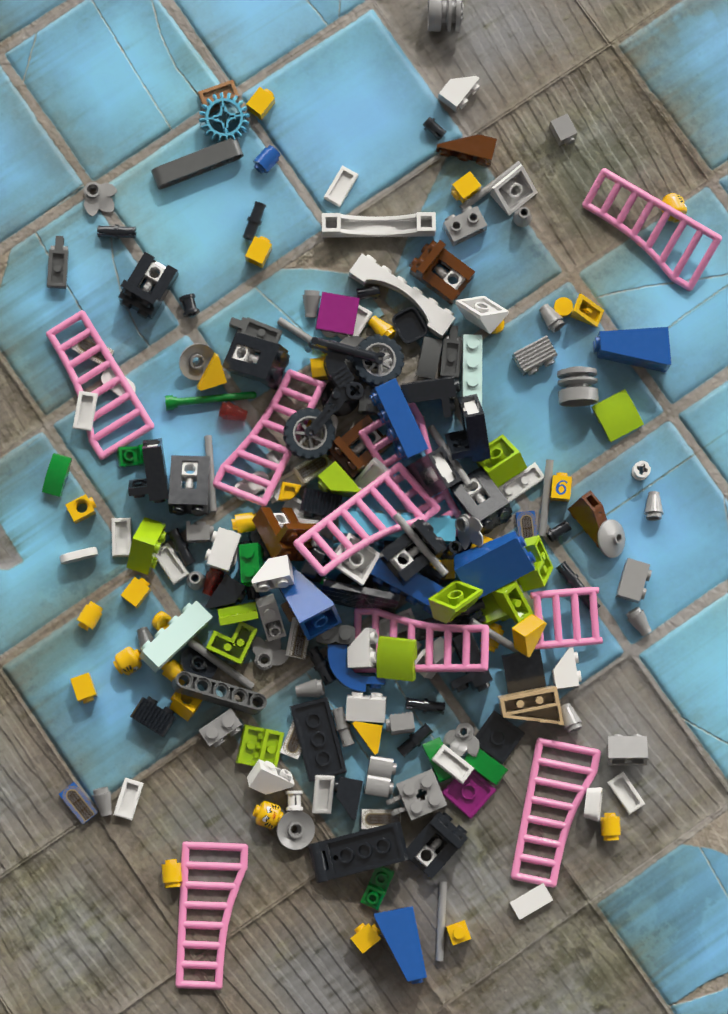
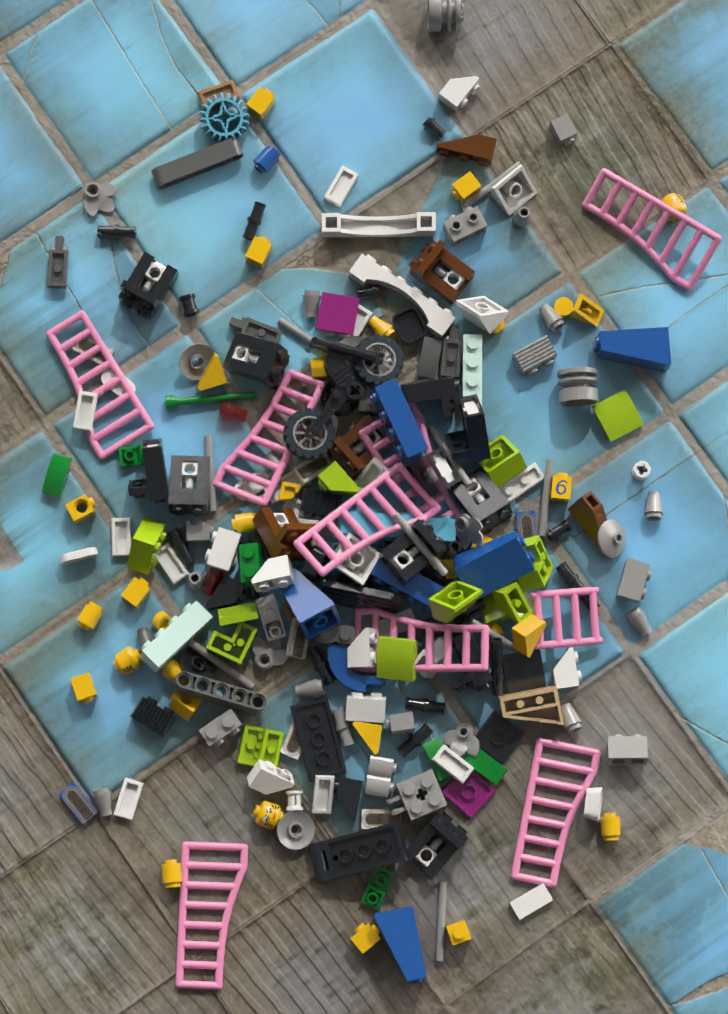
white tile [607,772,645,815] -> none
none -> black pin [490,637,505,696]

